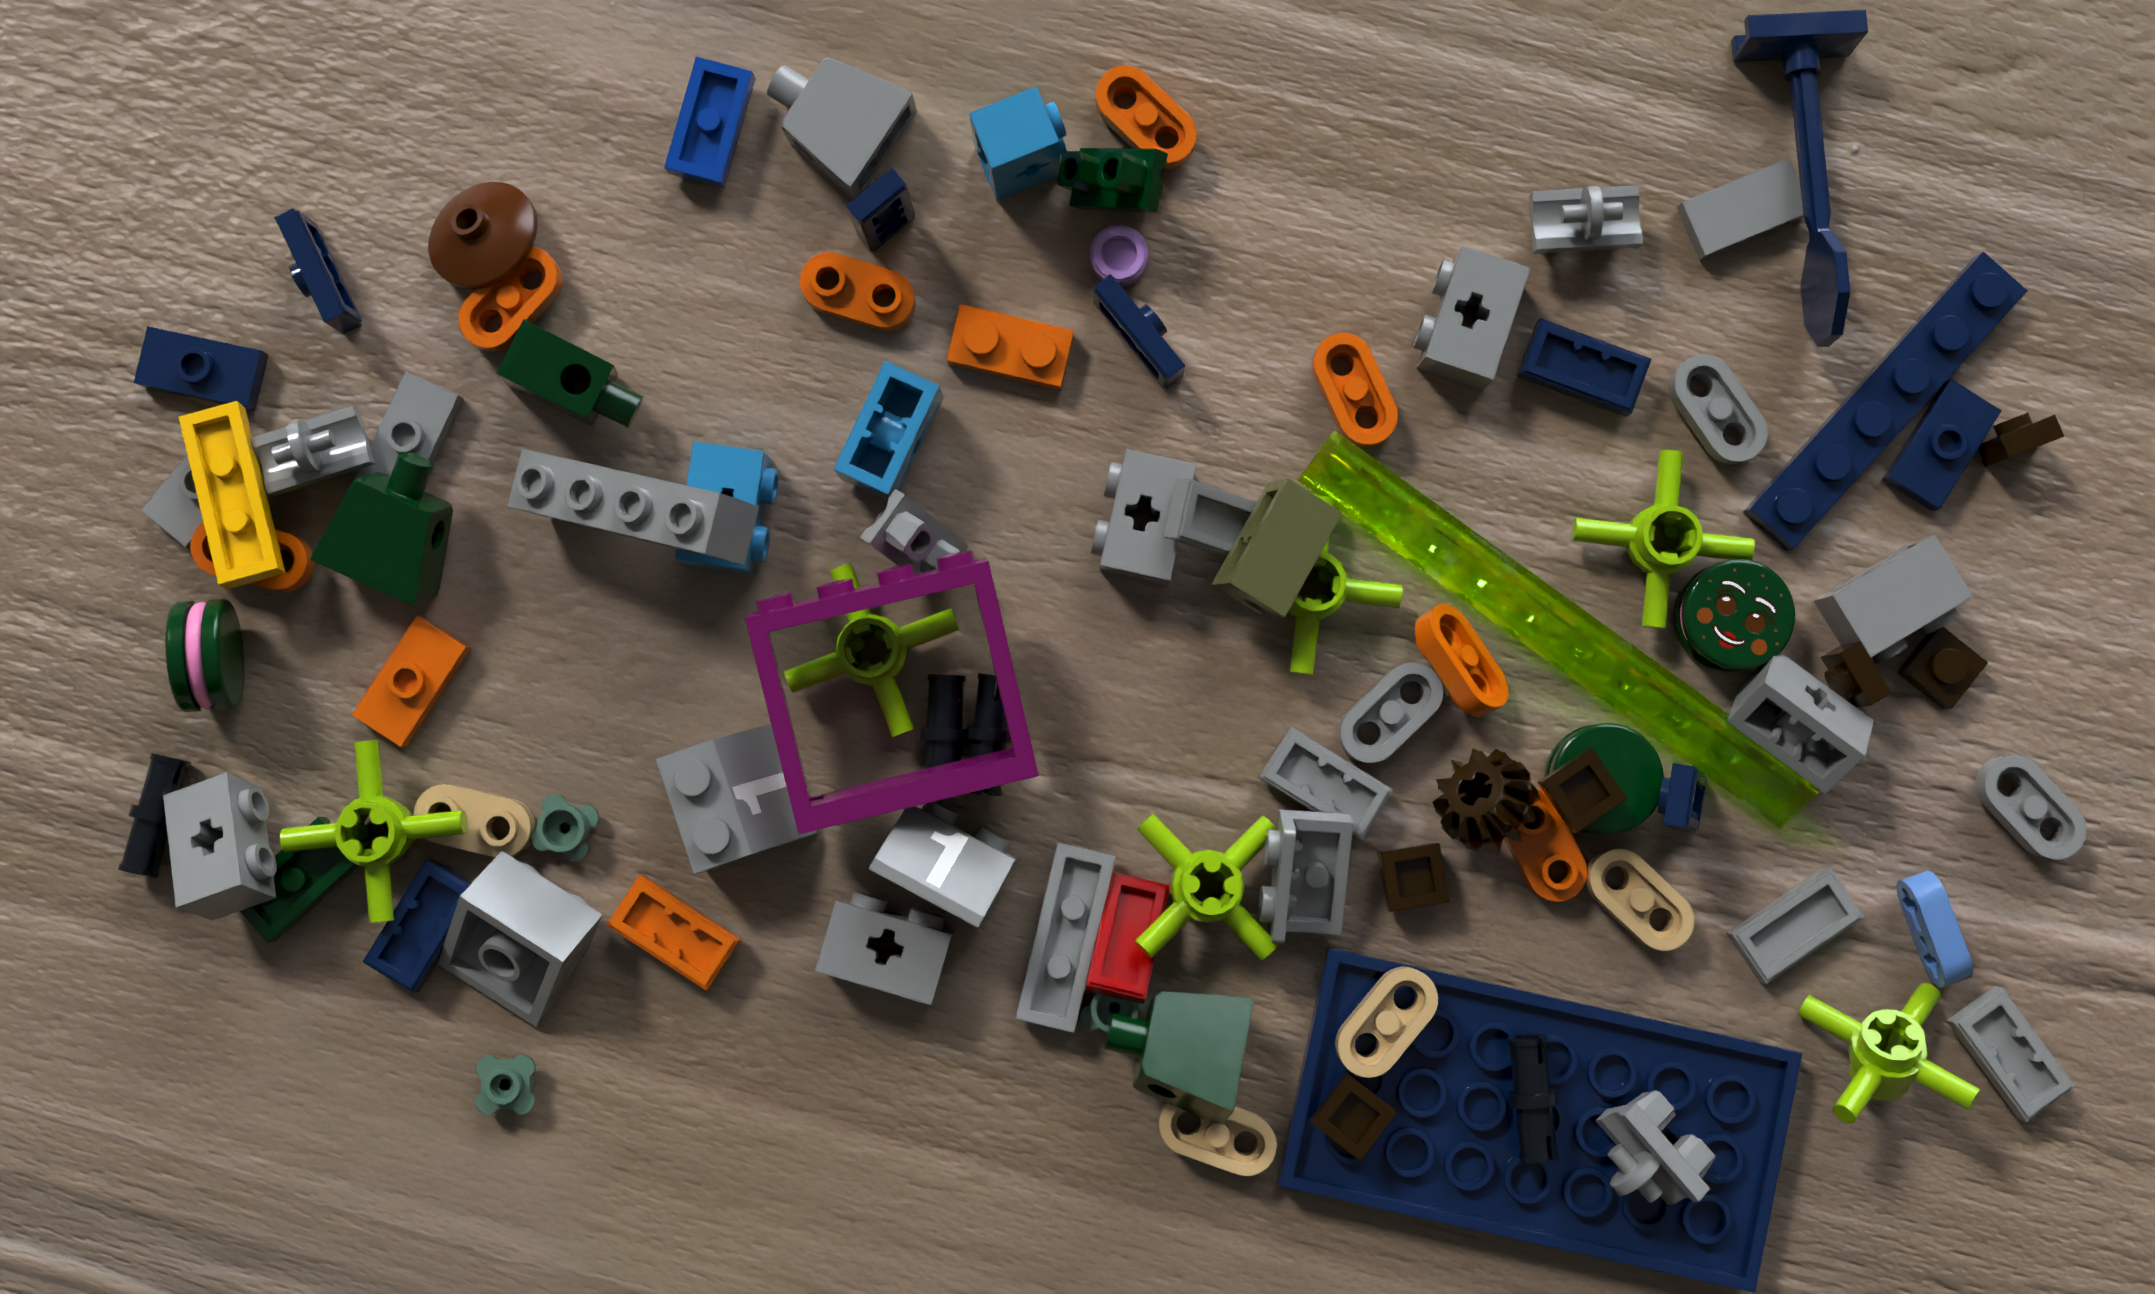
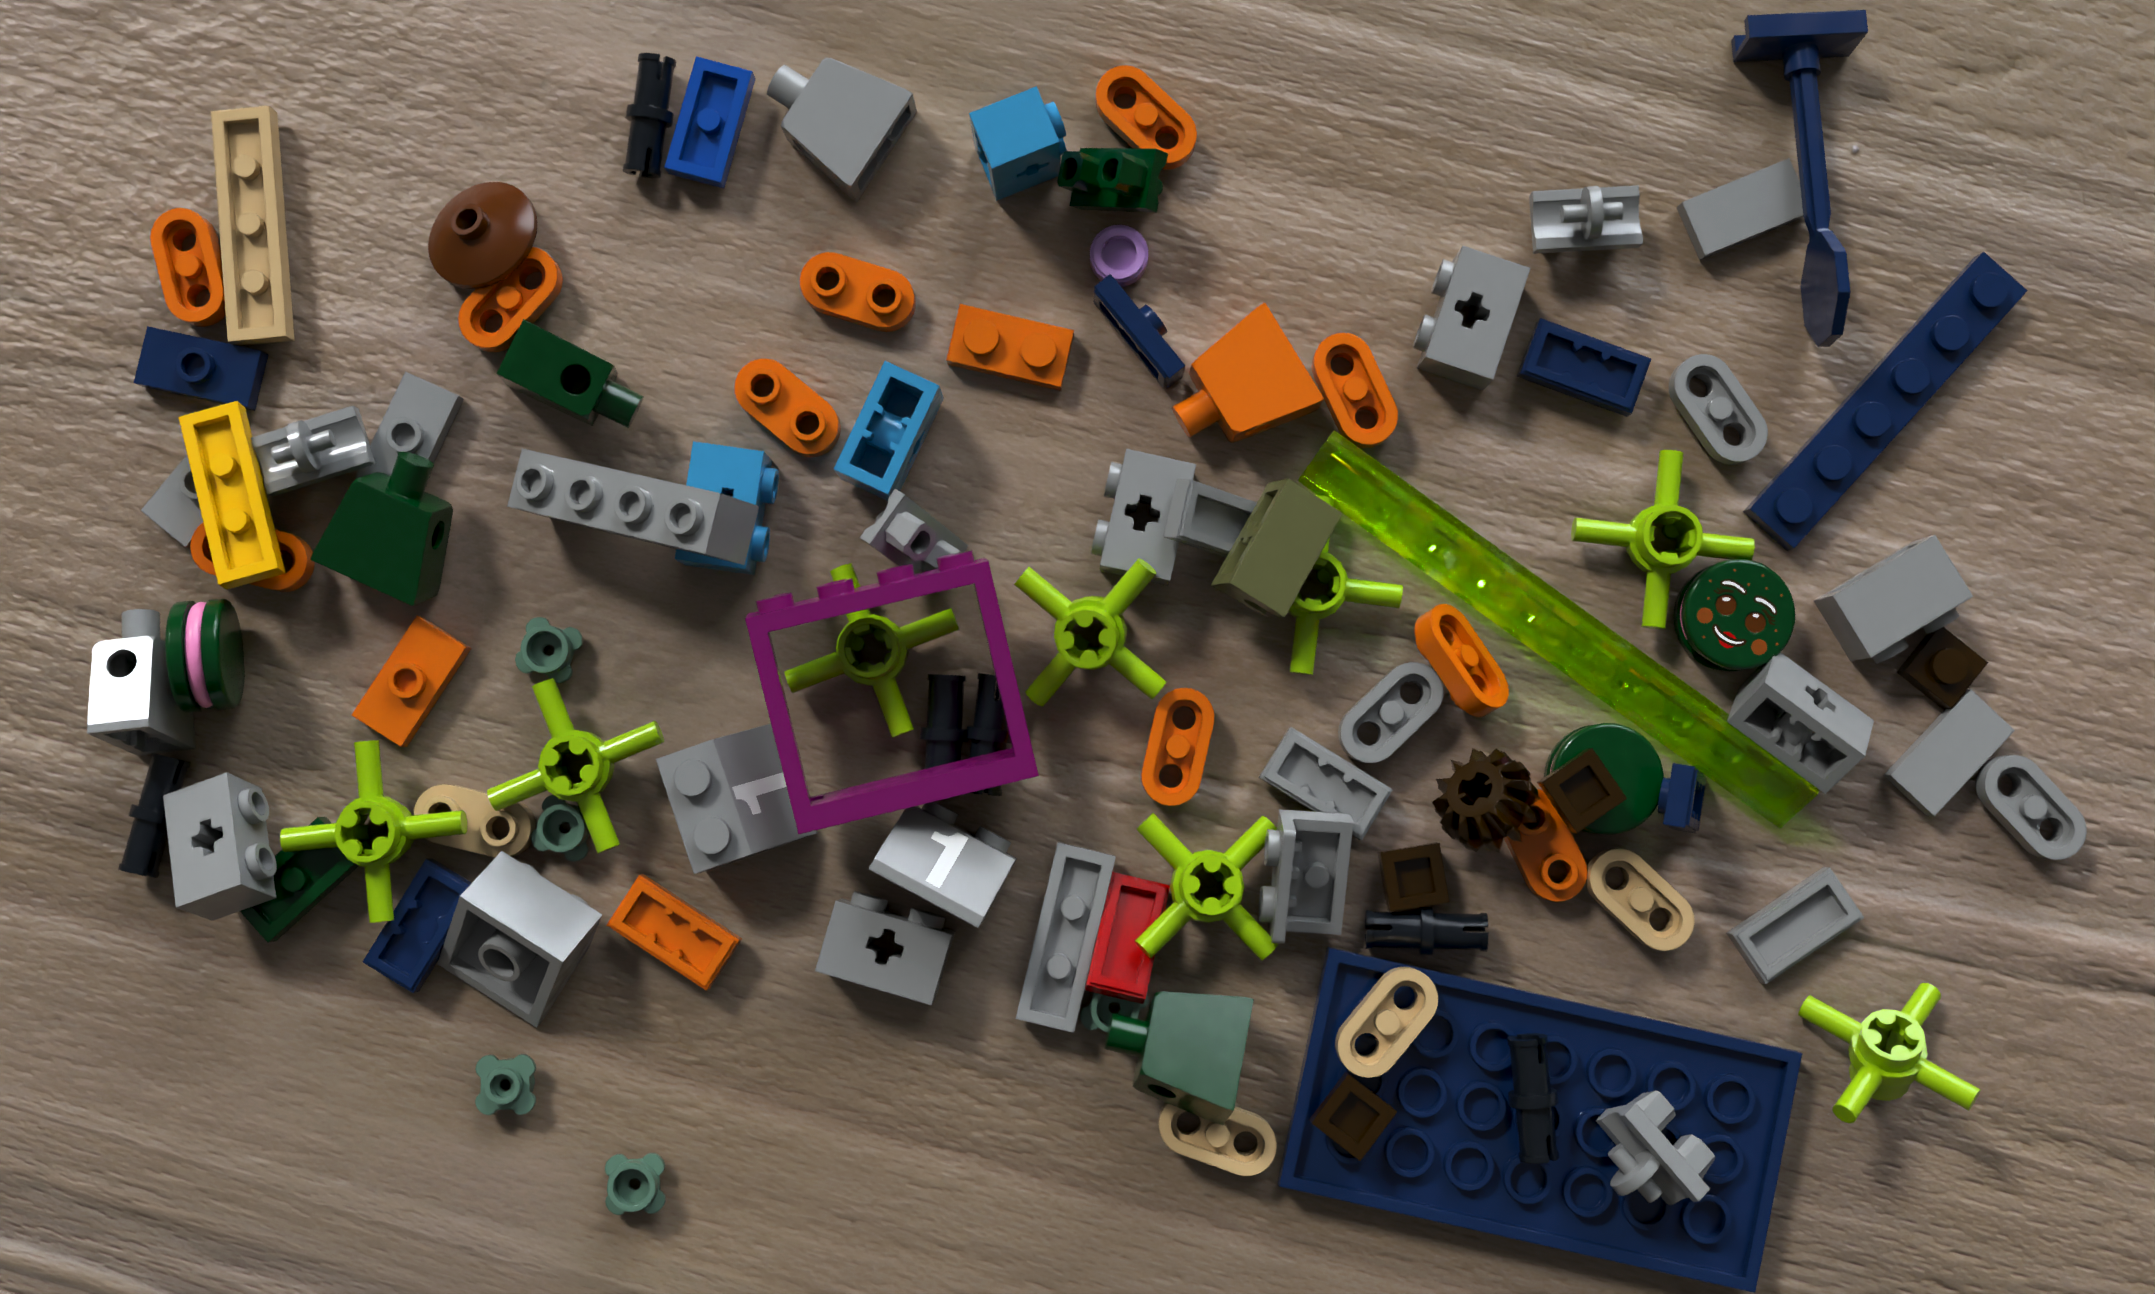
dark blue plate [274,208,362,334] -> none
dark blue plate [846,168,915,251] -> none
dark brown plate [1821,641,1892,707] -> none
dark blue plate [1883,379,2002,512] -> none
medium blue beam [1896,870,1973,988] -> none
light grey plate [1946,986,2075,1122] -> none
dark brown plate [1978,412,2064,467] -> none
none -> light grey torso [87,609,196,756]
none -> orange plate [150,208,226,327]
none -> tan plate [211,106,295,346]
none -> lime bar [487,678,664,854]
none -> sand green plate [515,617,583,684]
none -> sand green plate [605,1153,666,1215]
none -> black pin [623,53,676,178]
none -> orange plate [735,359,841,458]
none -> lime bar [1014,558,1167,707]
none -> orange plate [1141,688,1214,806]
none -> orange torso [1172,303,1324,443]
none -> black pin [1365,907,1489,955]
none -> light grey tile [1883,689,2015,816]

